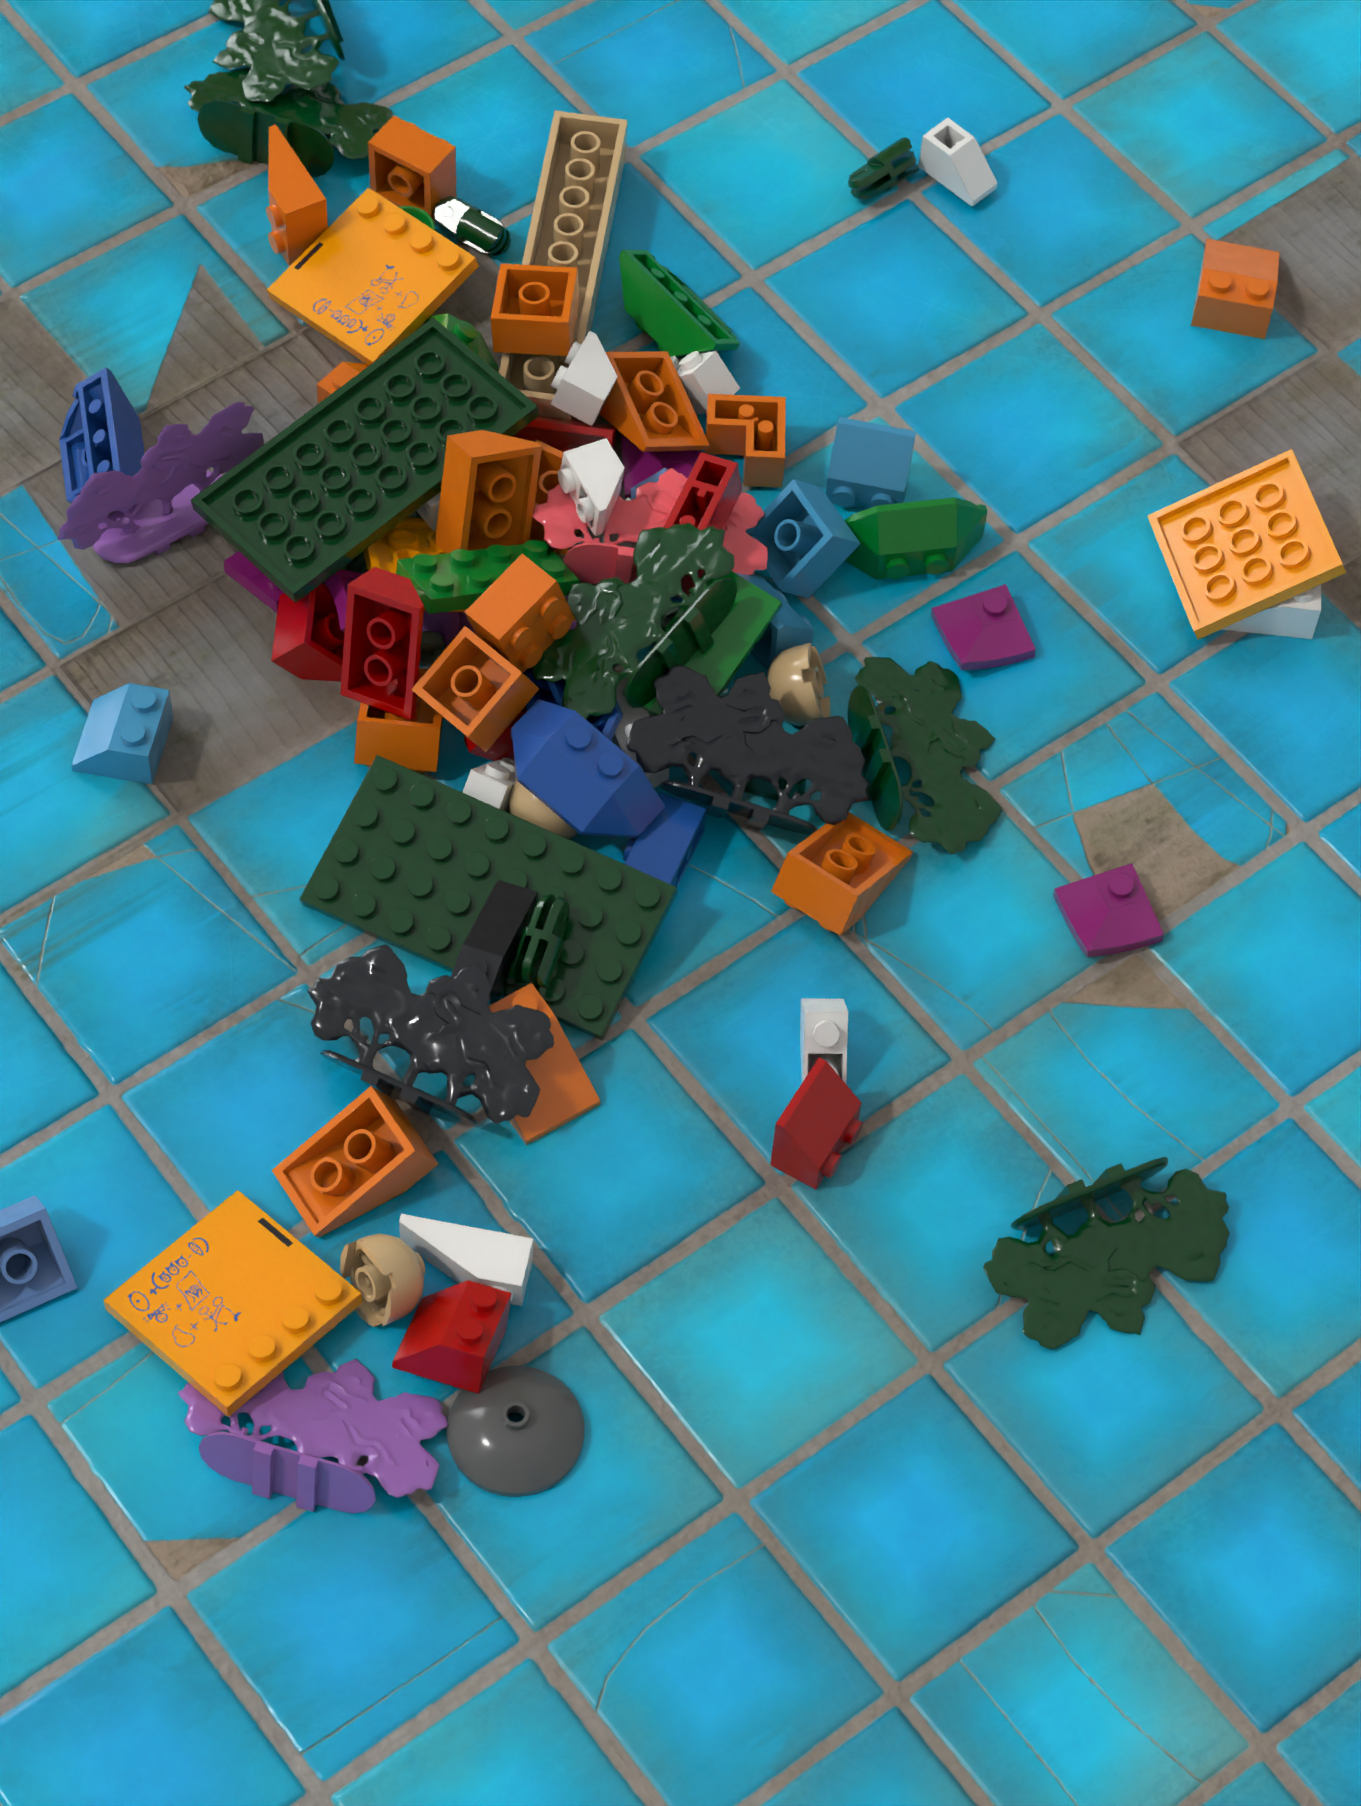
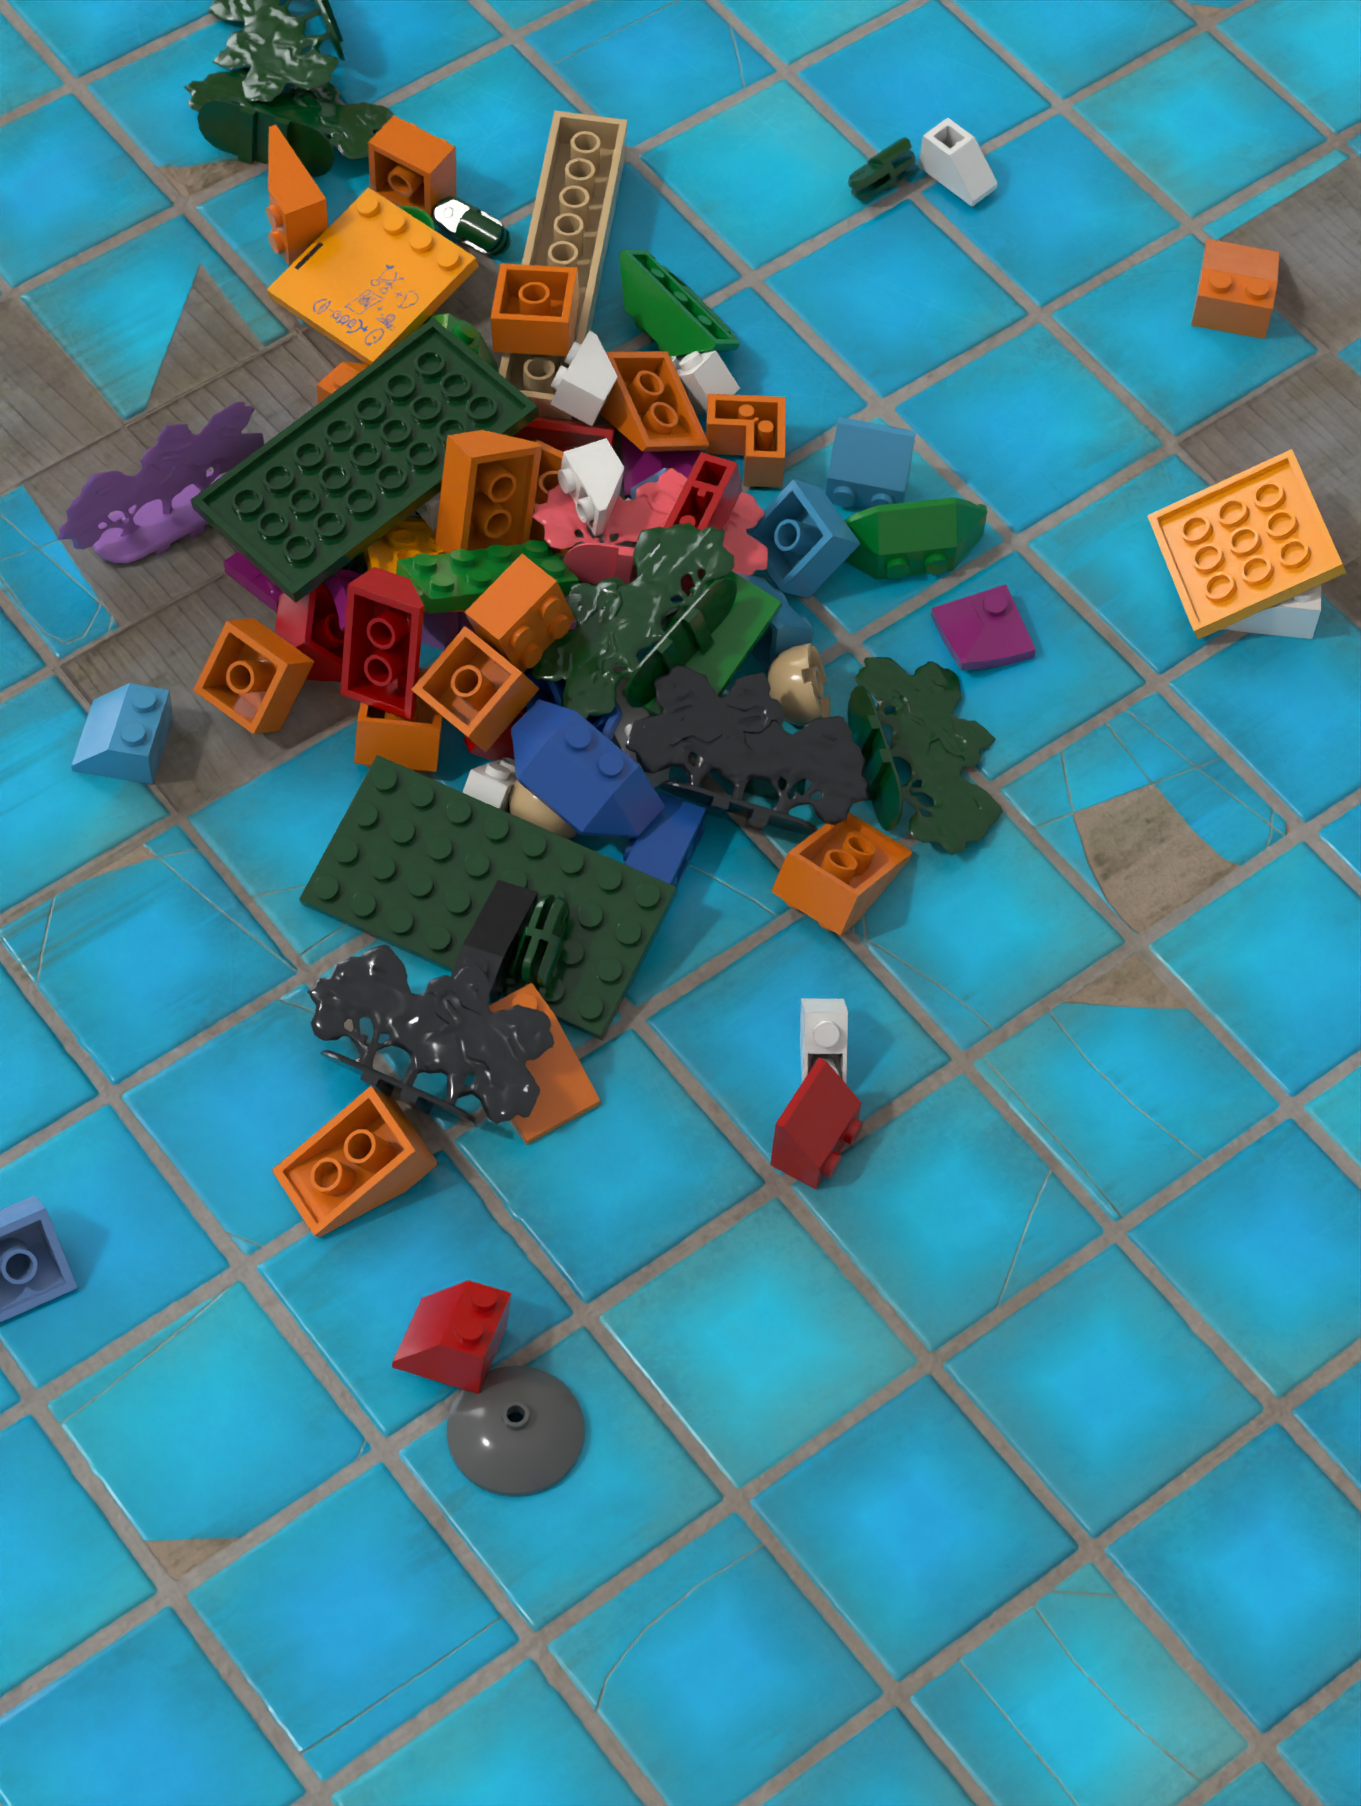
blue wedge [59,367,145,504] -> none
light orange plate [103,1190,362,1418] -> none
medium lavender plant [178,1359,448,1513] -> none
tan cylinder [340,1233,425,1327] -> none
white slope [399,1214,533,1306] -> none
sand green tile [419,631,446,665] -> none
dark green plant [983,1157,1230,1349] -> none
magenta plate [1053,863,1164,957] -> none
none -> orange brick [193,618,315,734]

